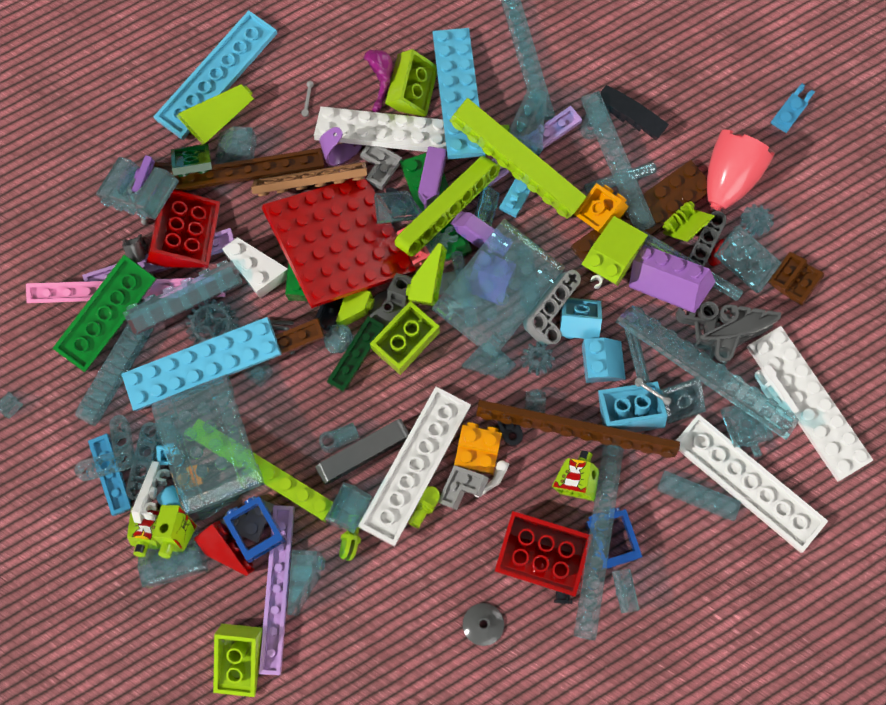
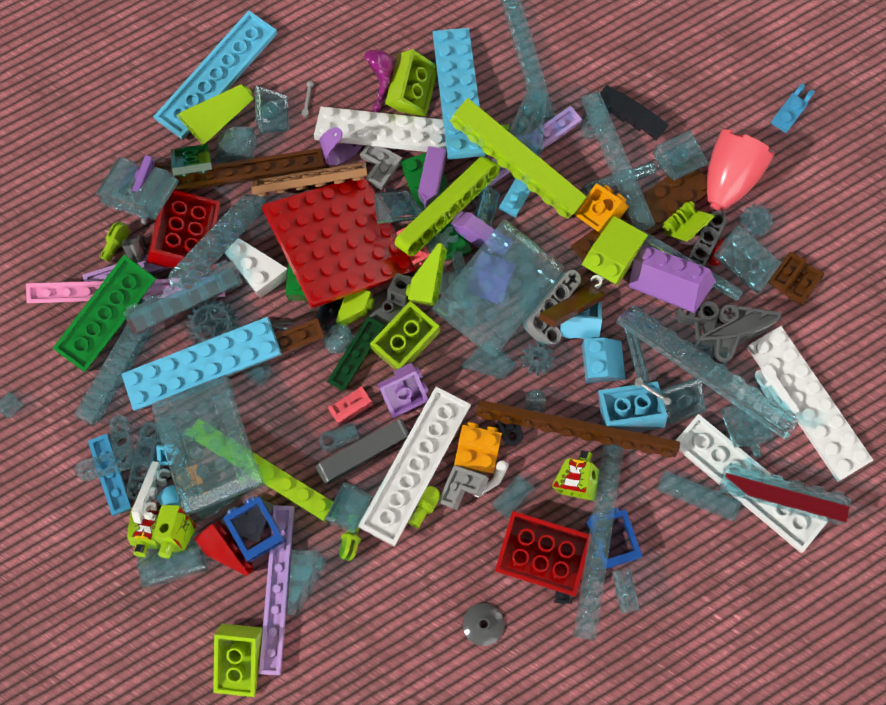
none -> lime arm [99,222,129,263]
none -> clear light blue beam [168,194,266,289]
none -> clear light blue slope [255,86,289,133]
none -> coral hinge [328,386,373,426]
none -> medium lavender plate [377,363,429,418]
none -> clear light blue plate [492,474,534,519]
none -> reddish brown tile [539,285,606,328]
none -> clear light blue slope [652,130,708,180]
none -> brick [718,463,851,525]

